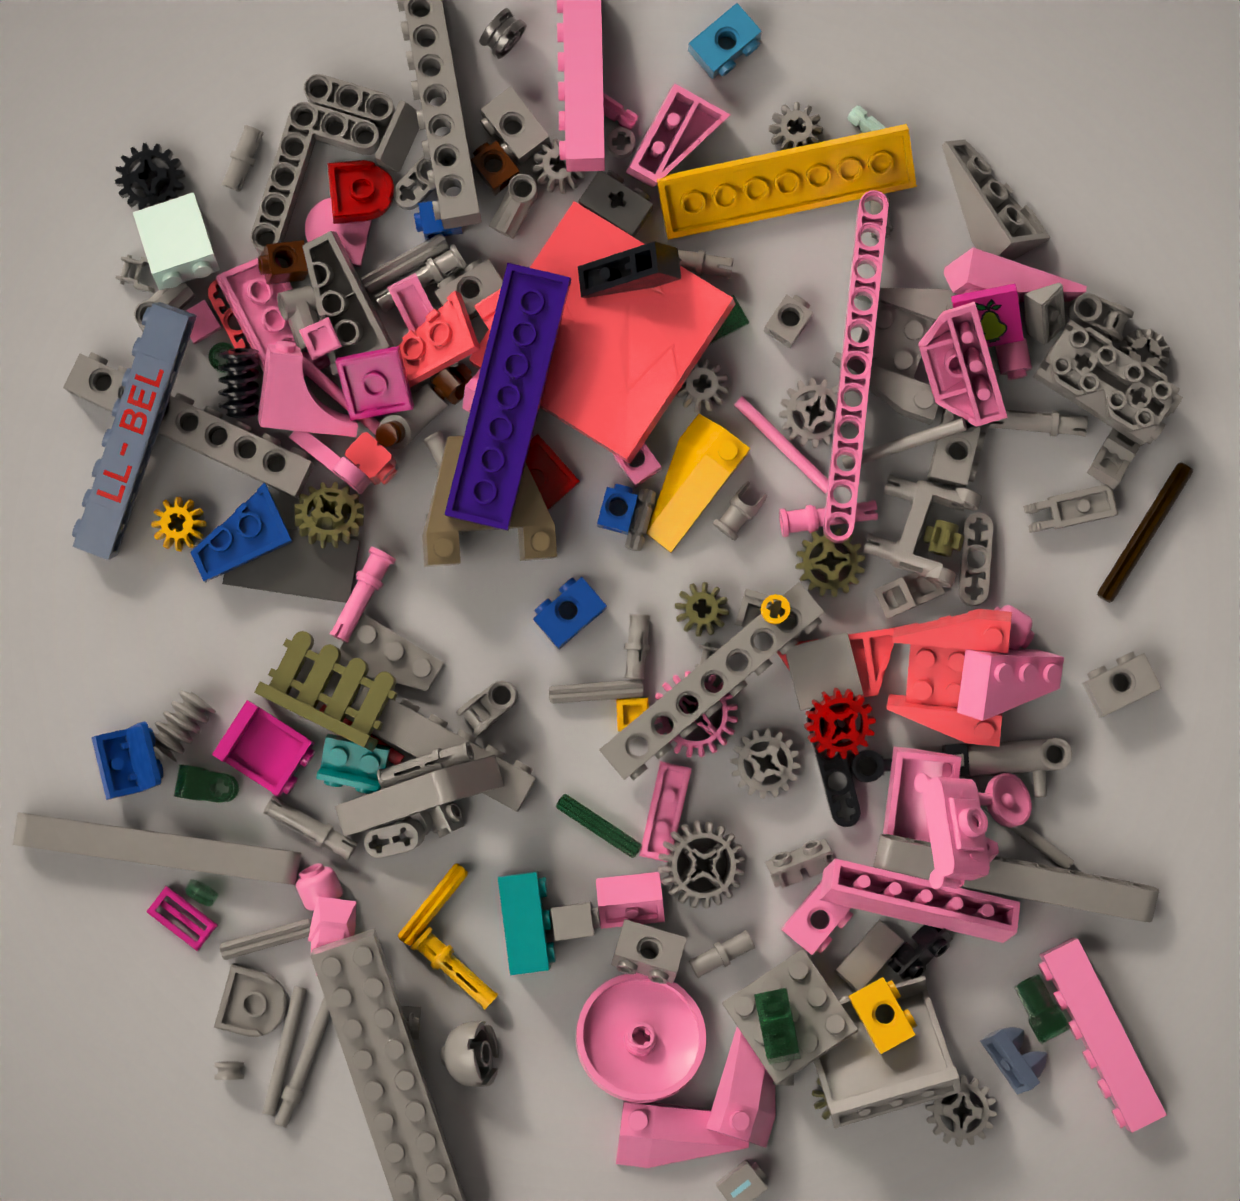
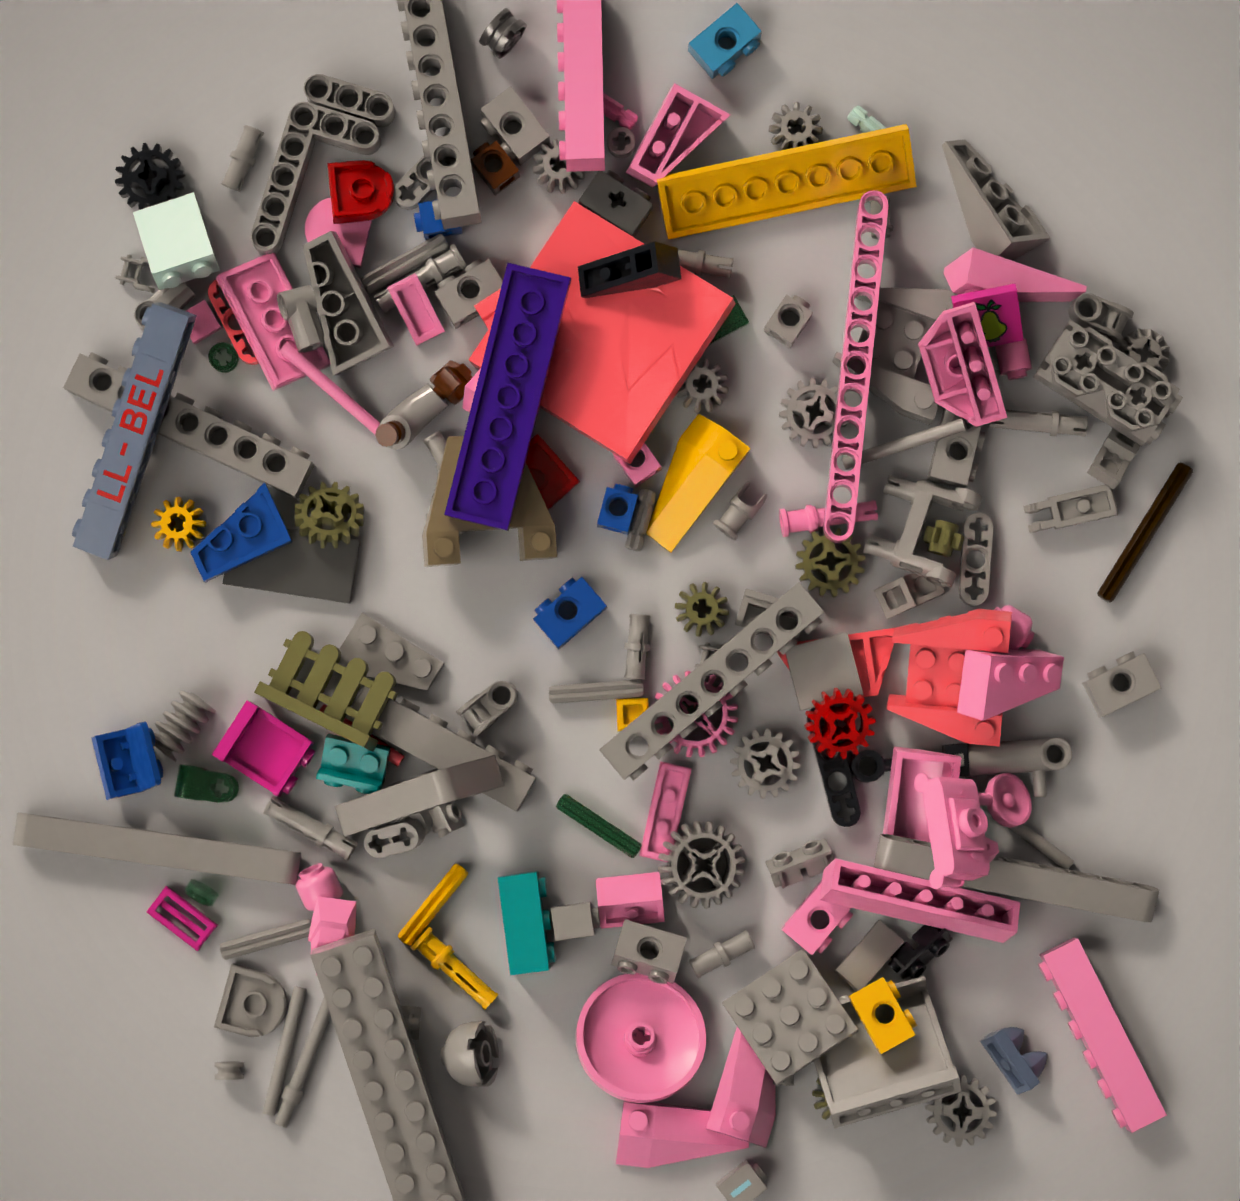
black piece [218,348,259,418] -> none
reddish brown brick [258,240,309,285] -> none
bright pink arch [258,341,358,437] -> none
bright pink beam [288,431,371,494] -> none
bright pink tile [299,317,342,360] -> none
bright pink pin [329,547,396,643] -> none
dark pink tile [335,346,414,421] -> none
coral brick [345,432,397,485] -> none
light grey slope [375,100,419,172] -> none
light grey pin [377,742,474,789] -> none
coral wing [398,291,480,388] -> none
light grey piece [489,174,539,239] -> none
bright pink bar [734,396,828,494] -> none
clear green brick [754,988,801,1065] -> none
yellow bush [760,594,791,625] -> none
clear green piece [1013,974,1070,1045] -> none
light grey slope [1024,283,1065,345] -> none

